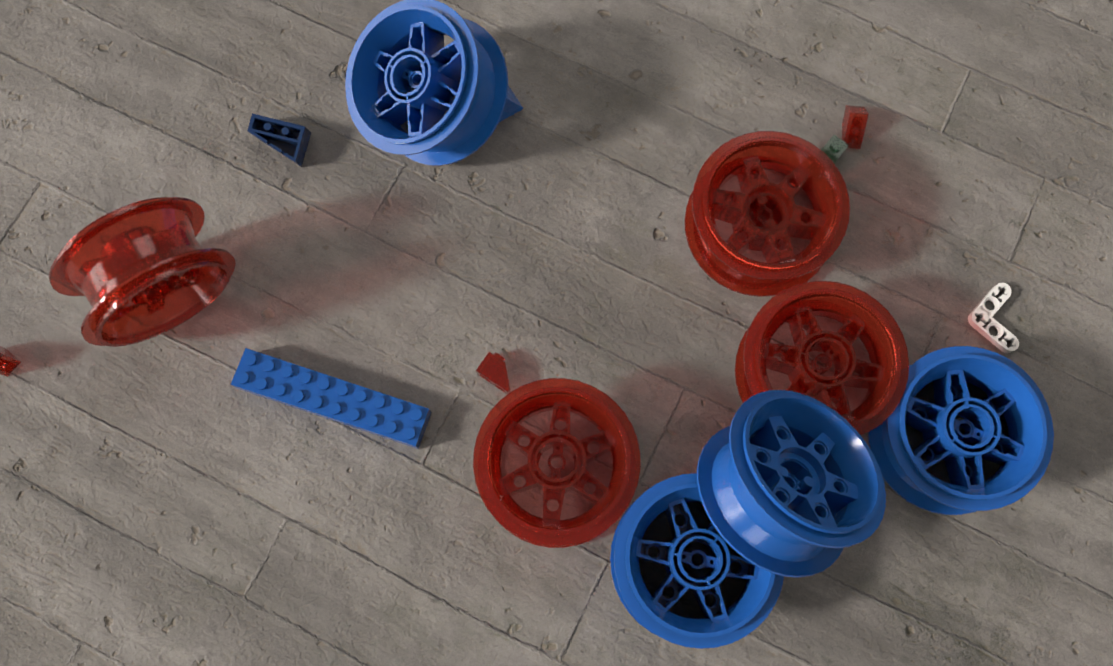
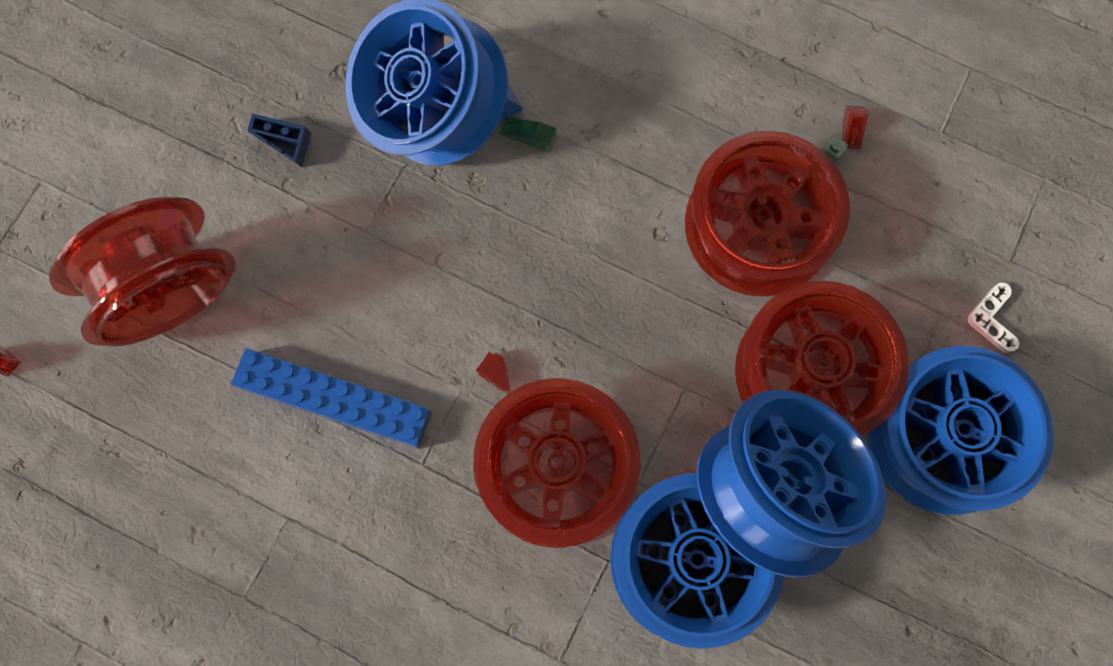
none -> clear green slope [499,117,556,153]

